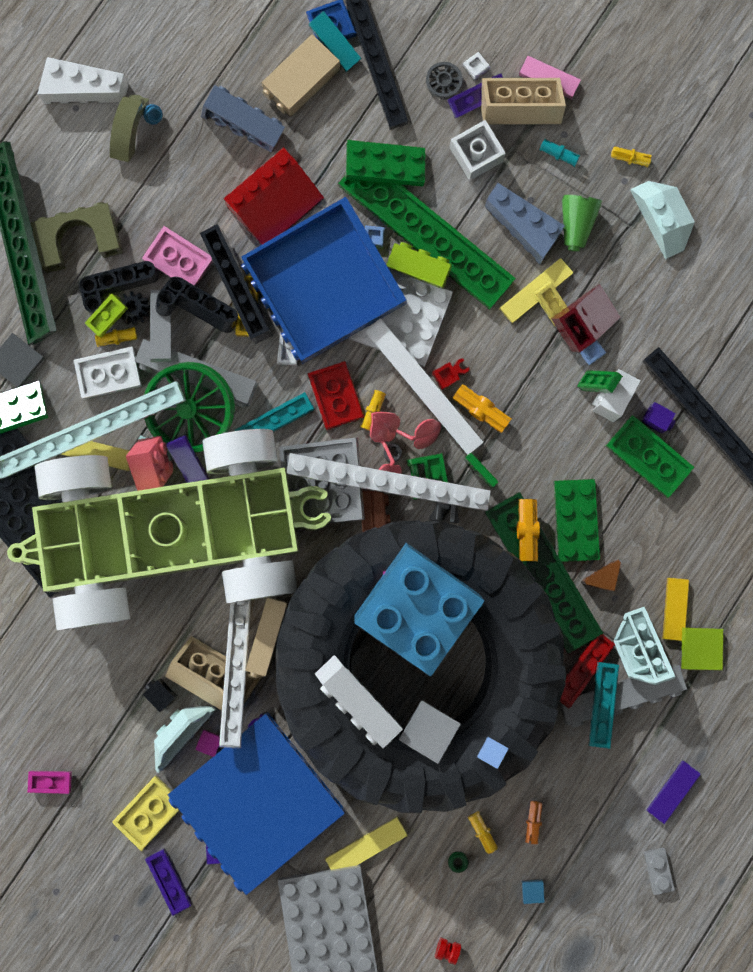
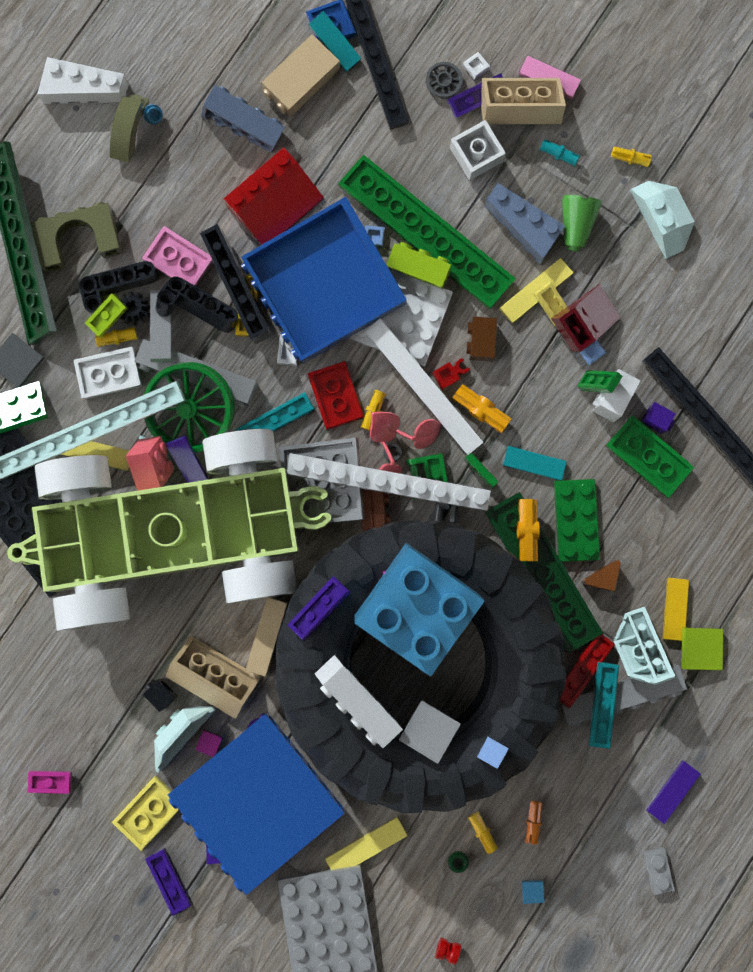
white tile [219,600,251,748] -> none
green plate [345,140,425,187] -> none
none -> dark purple tile [288,576,350,641]
none -> reddish brown brick [466,316,497,362]
none -> teal tile [503,446,567,481]

